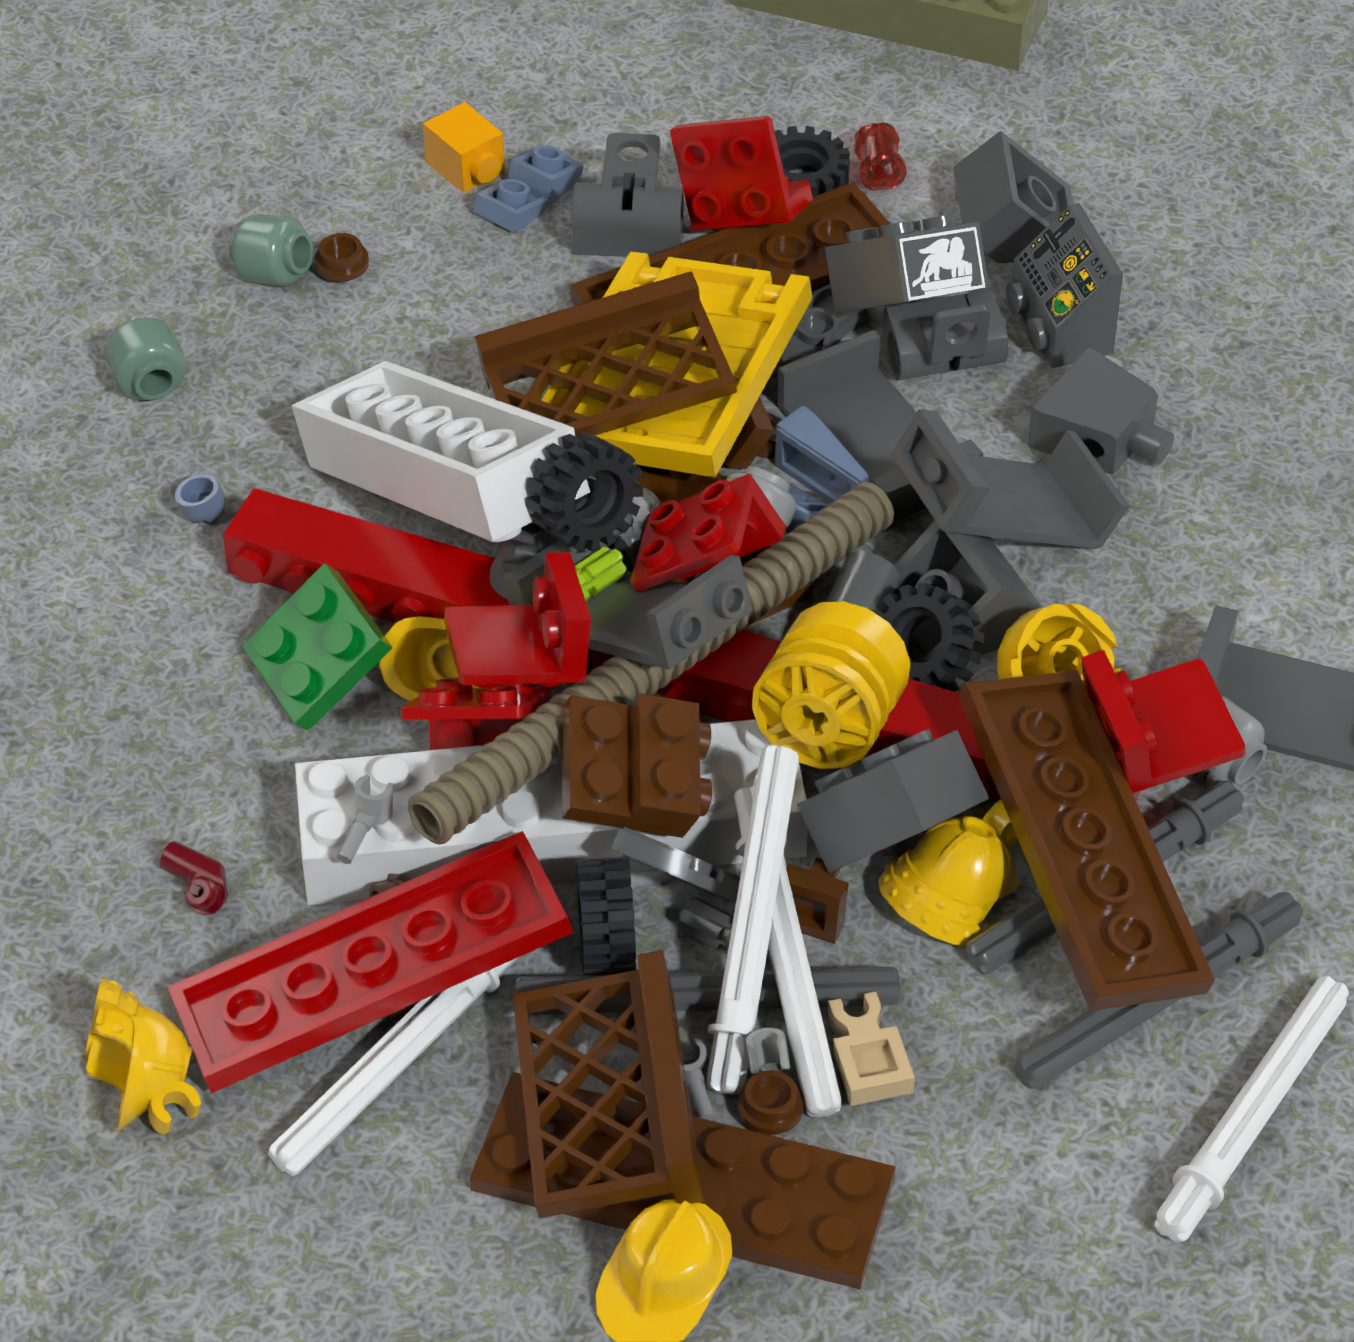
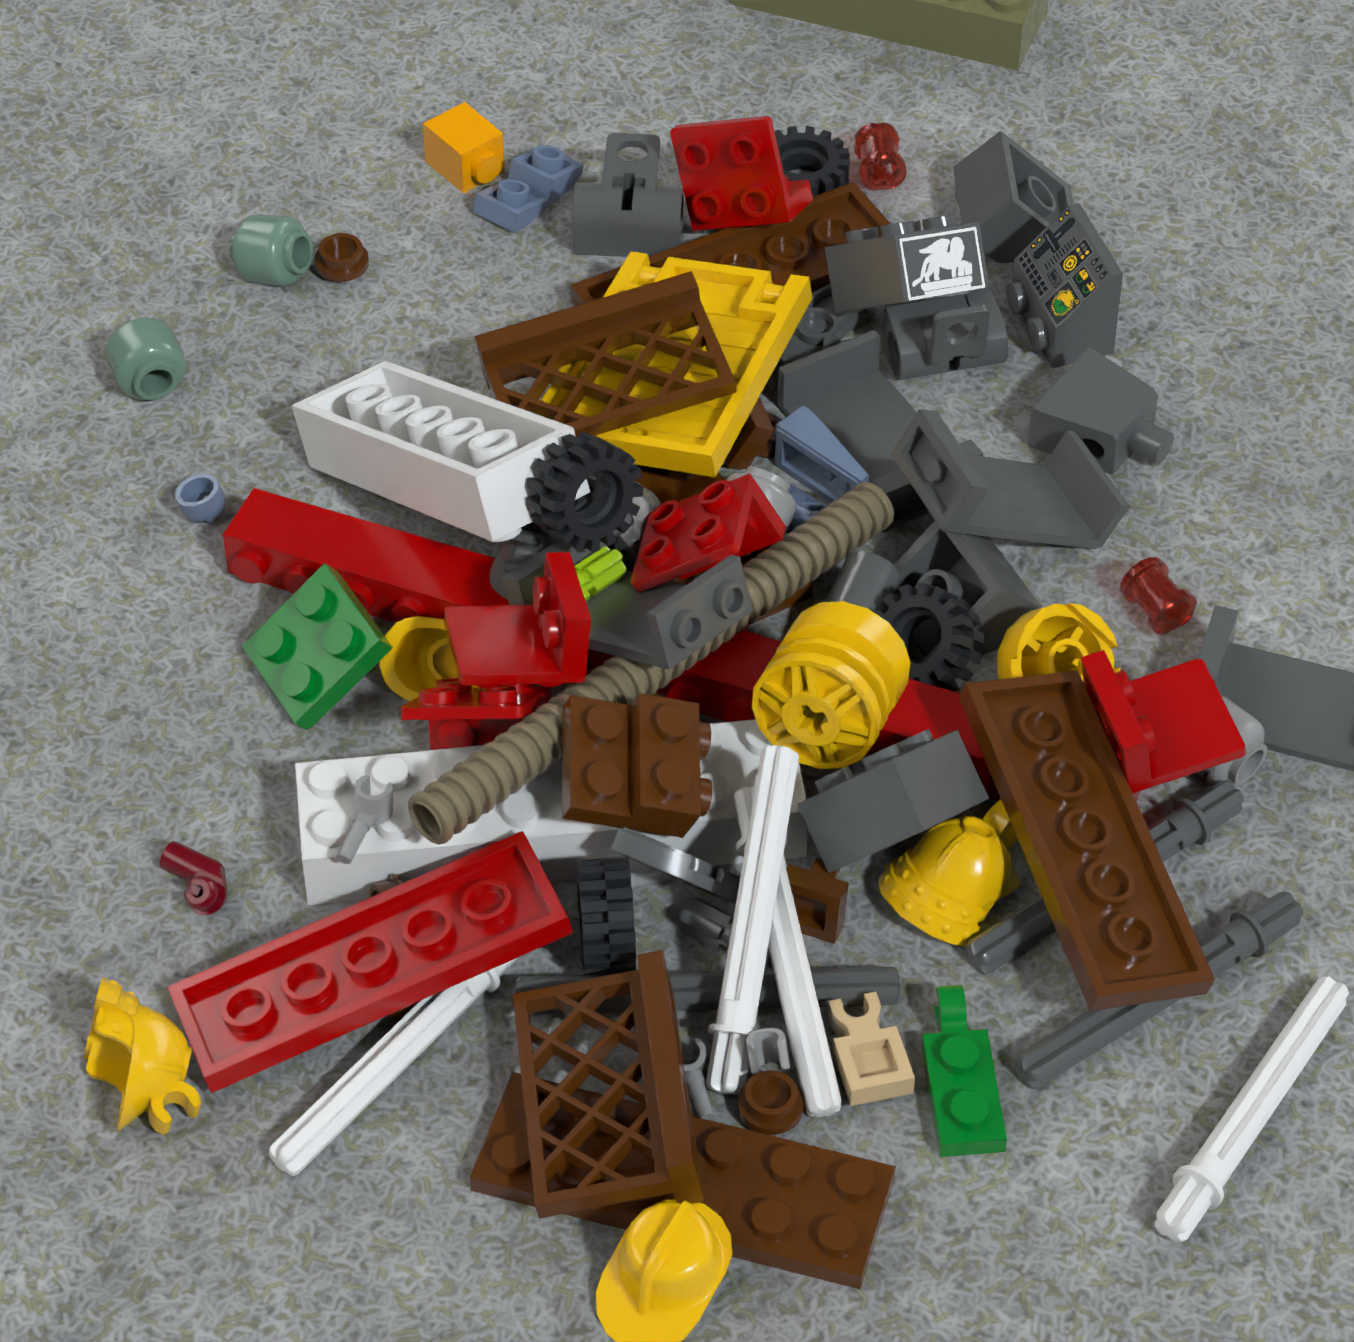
none -> green plate [921,985,1007,1157]
none -> clear red bush [1120,557,1197,635]

